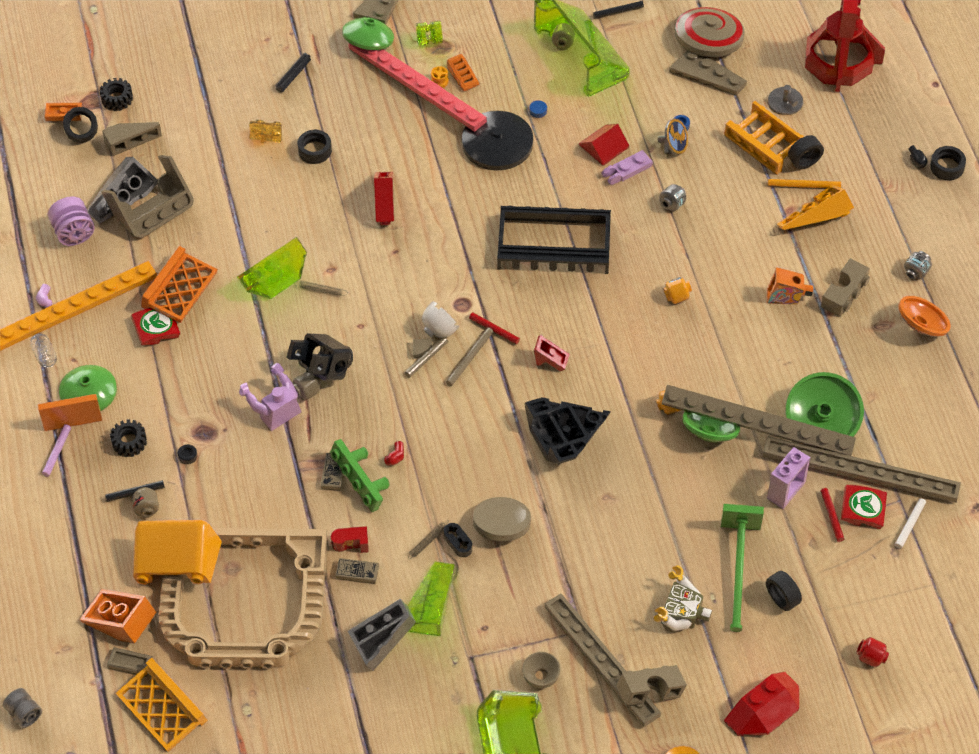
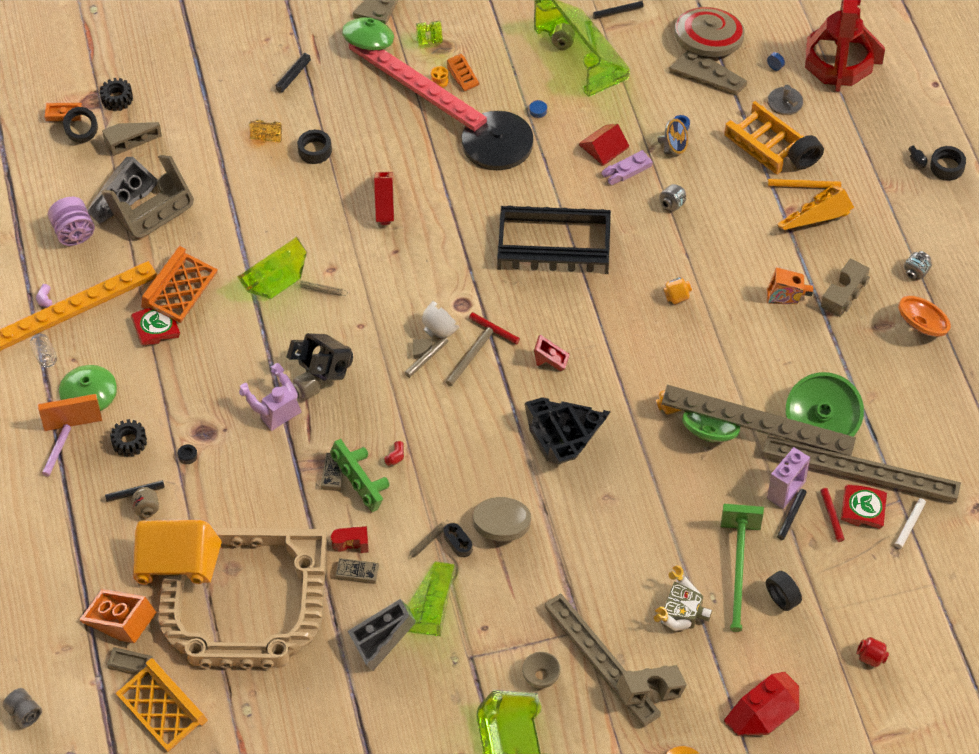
none -> blue tile [767,52,785,71]
none -> black bar [777,489,807,540]

